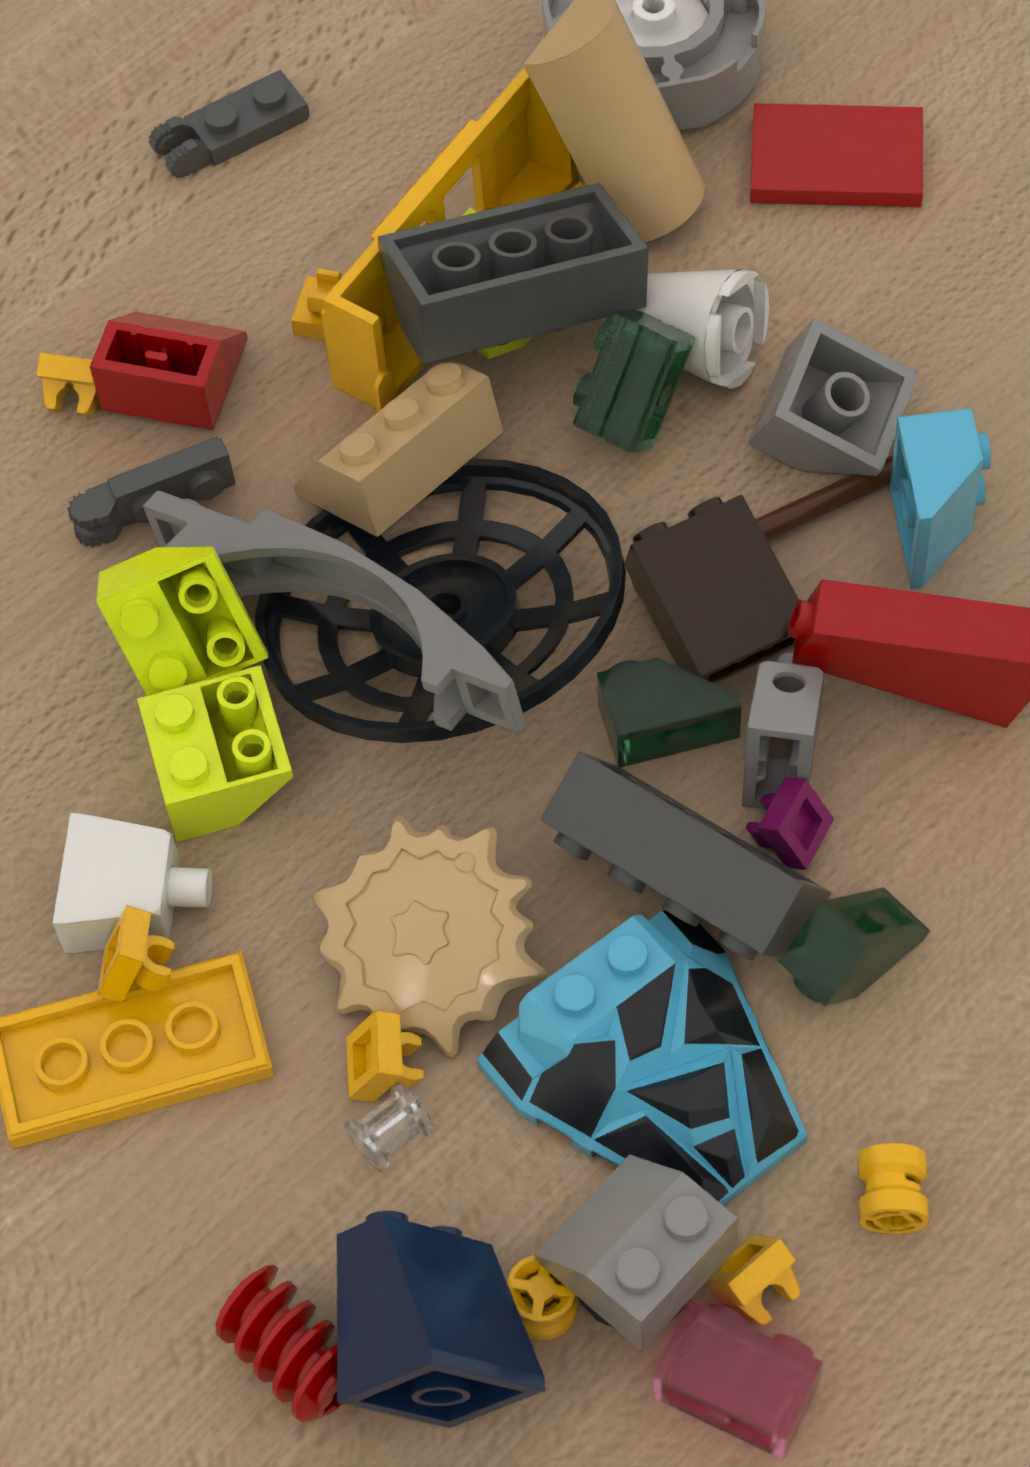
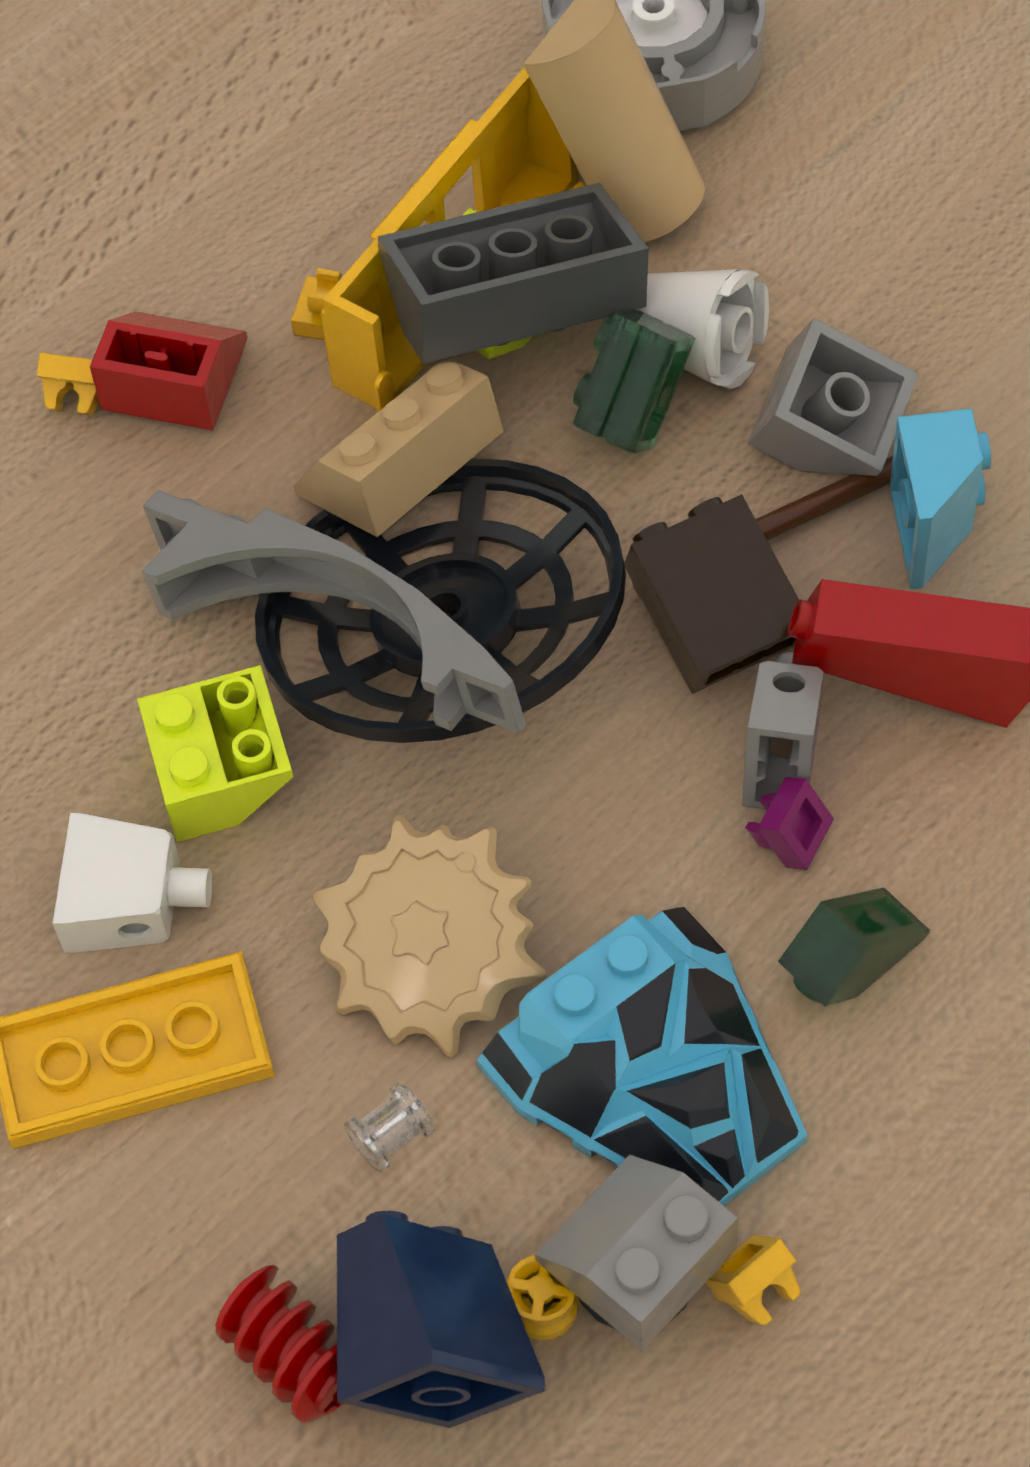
dark grey hinge [67,436,235,548] -> none
neon yellow slope [96,546,268,696] -> none
yellow tile [97,905,175,1003] -> none
dark grey hinge [148,70,310,178] -> none
yellow tile [346,1010,424,1102] -> none
dark grey slope [540,751,832,961] -> none
clear green slope [597,658,741,768] -> none
clear pink brick [653,1300,823,1460] -> none
red tile [750,103,923,207] -> none
yellow wheel [857,1143,930,1234] -> none

